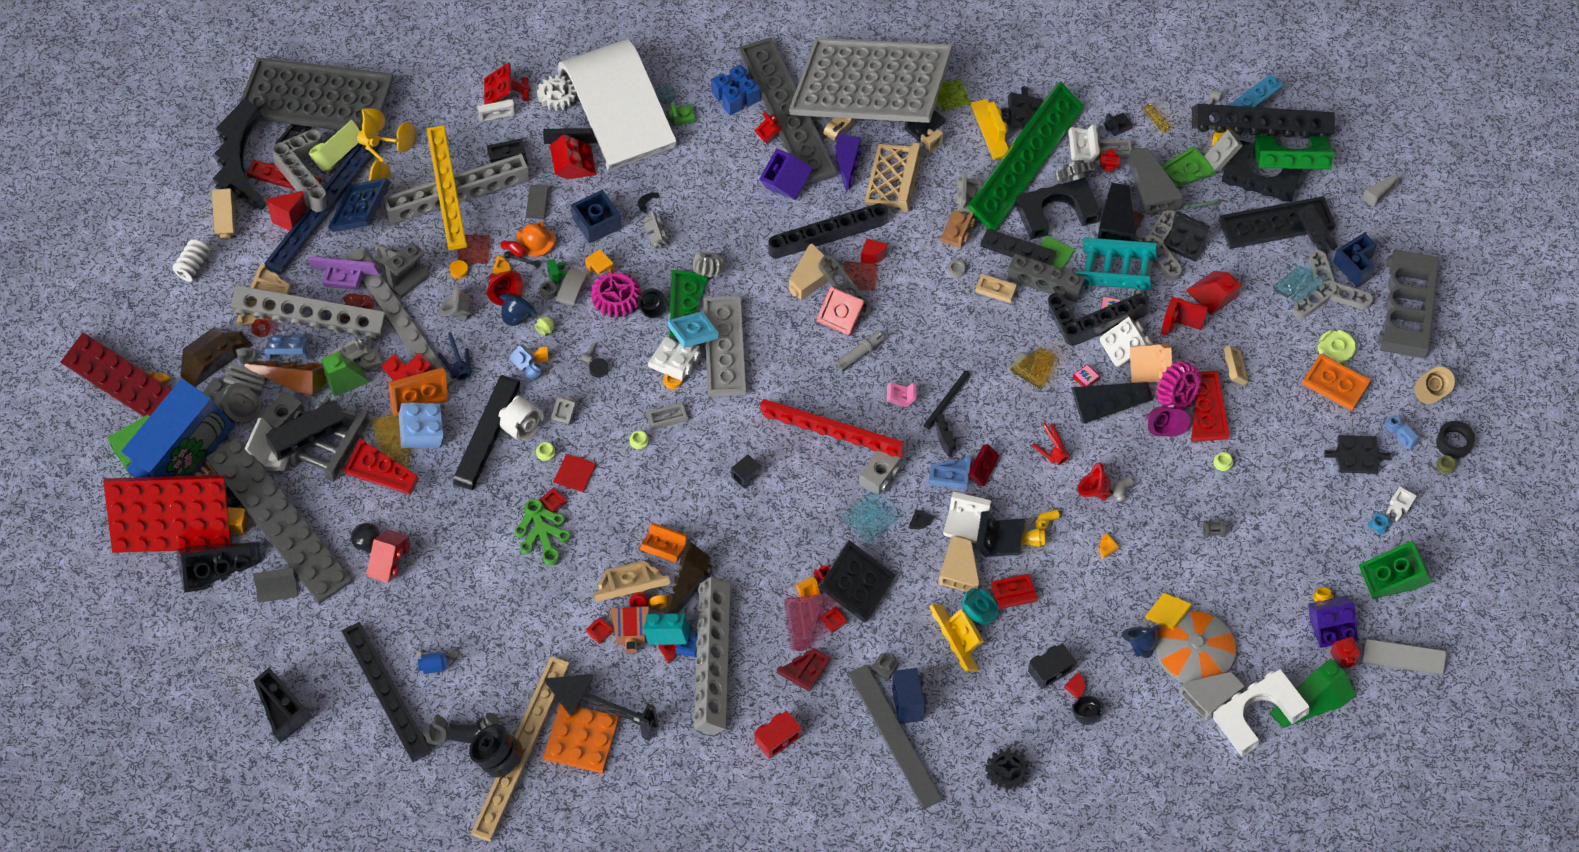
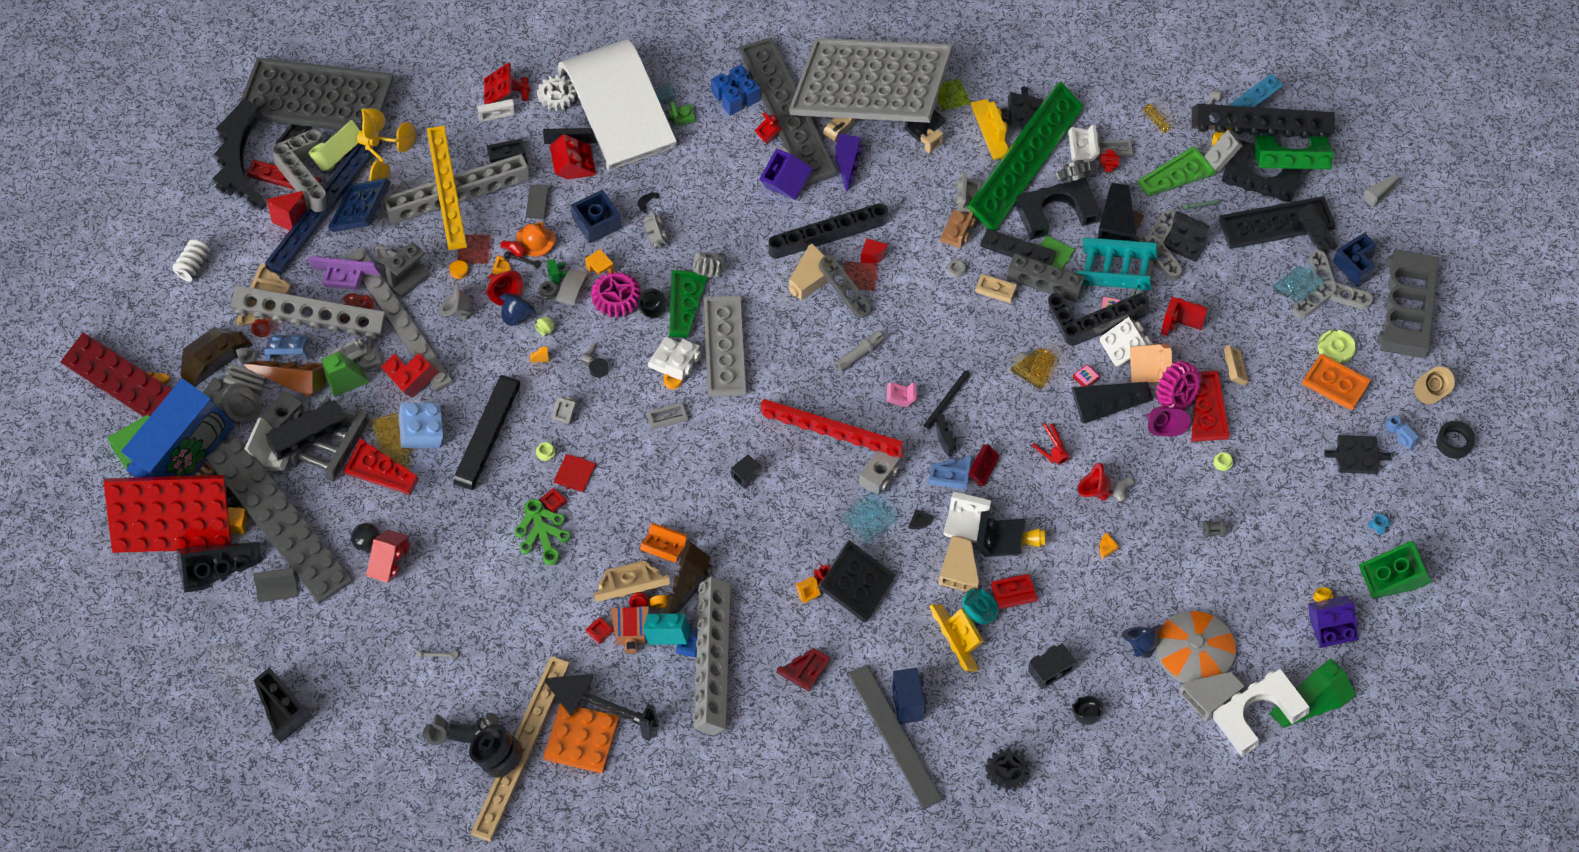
tan slope [212,189,236,239] -> none
black plate [341,622,430,762] -> none
orange plate [388,367,448,416] -> none
blue brick [417,652,448,674] -> none
dark blue plant [438,332,472,380] -> none
white brick [499,395,544,442] -> none
medium blue plate [509,344,543,380] -> none
yellowish green plate [629,431,649,449] -> none
red tile [658,645,677,664] -> none
medium azure plate [668,312,719,348] -> none
red brick [754,711,802,759] -> none
clear pink slope [784,594,824,651] -> none
plate [816,286,865,336] -> none
red tile [820,606,848,633] -> none
tan fence [864,143,922,212] -> none
dark grey tile [871,653,899,680] -> none
yellow arm [1035,509,1059,530] -> none
red tile [1064,672,1085,699] -> none
black bracket [1104,112,1133,136] -> none
dark grey slope [1128,148,1183,214] -> none
yellow piece [1145,593,1192,630] -> none
red slope [1186,271,1242,315] -> none
red brick [1330,637,1360,668] -> none
light grey slope [1362,639,1446,675] -> none
white plate [1386,486,1417,522] -> none
olive plate [1436,455,1456,474] -> none

